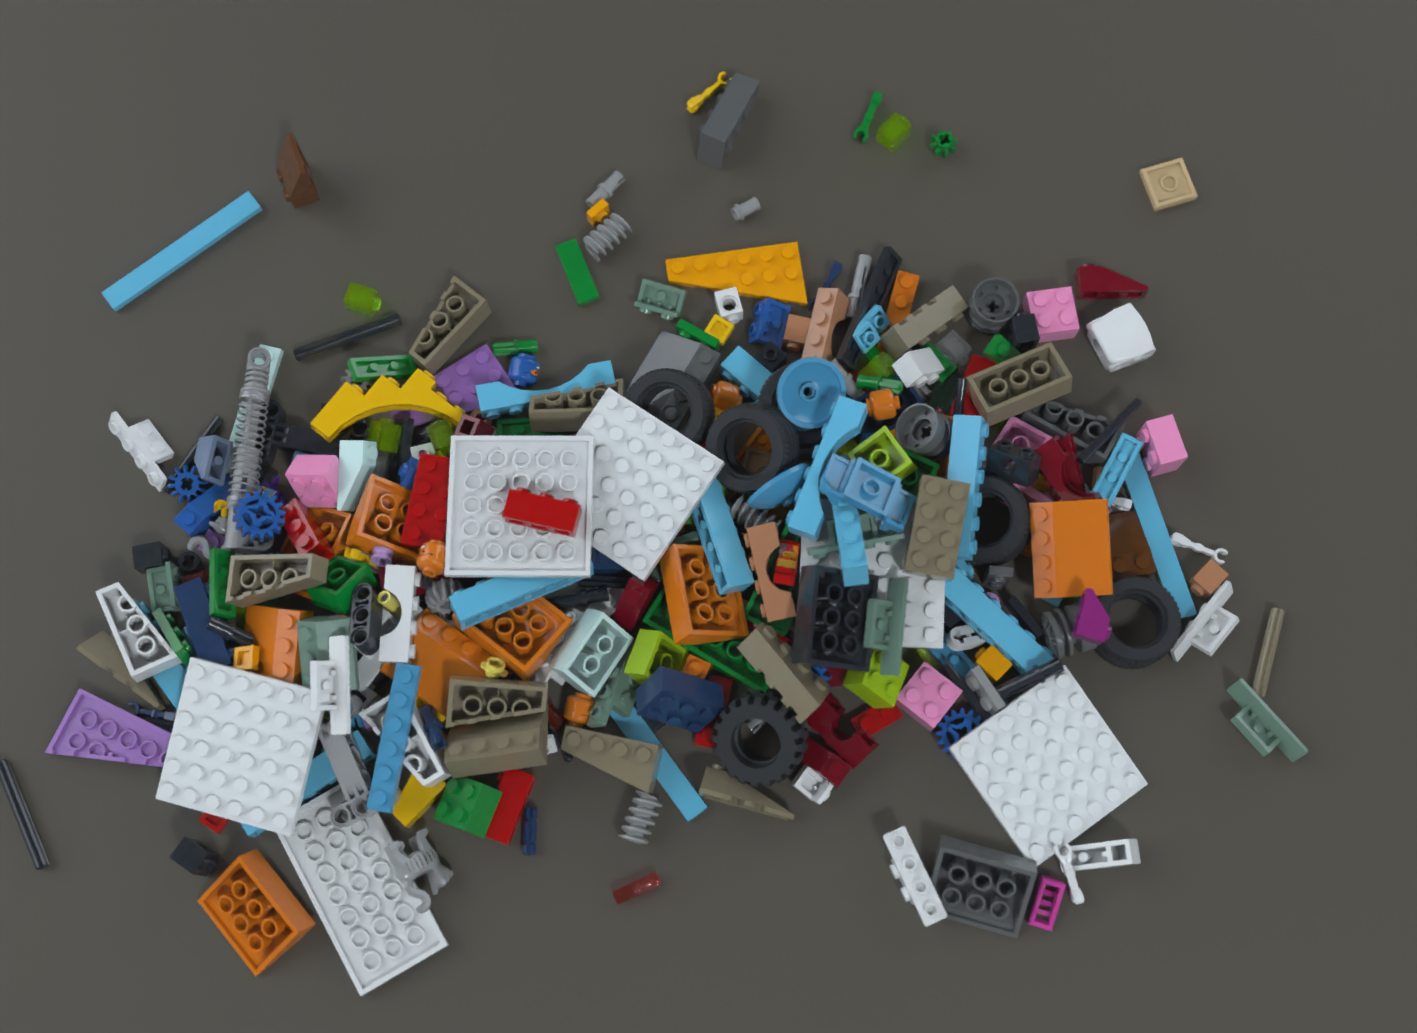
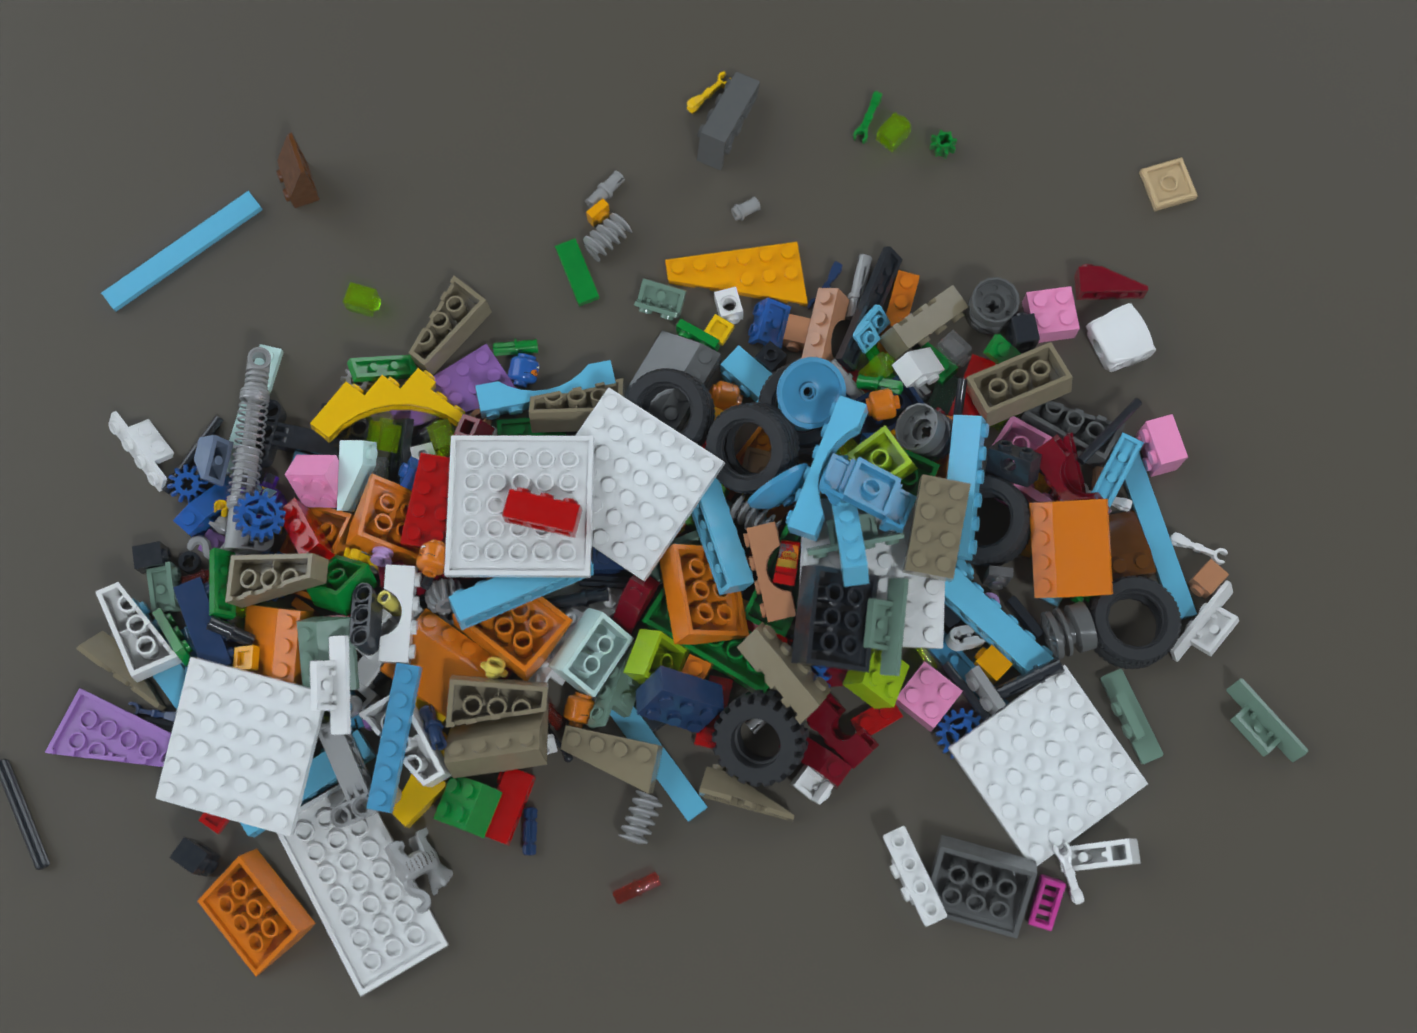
black axle [293,313,402,361] -> none
magenta slope [1071,588,1112,645] -> none
dark tan axle [1252,607,1285,698] -> none
none -> orange tile [291,597,320,617]
none -> sand green bracket [1100,669,1164,765]

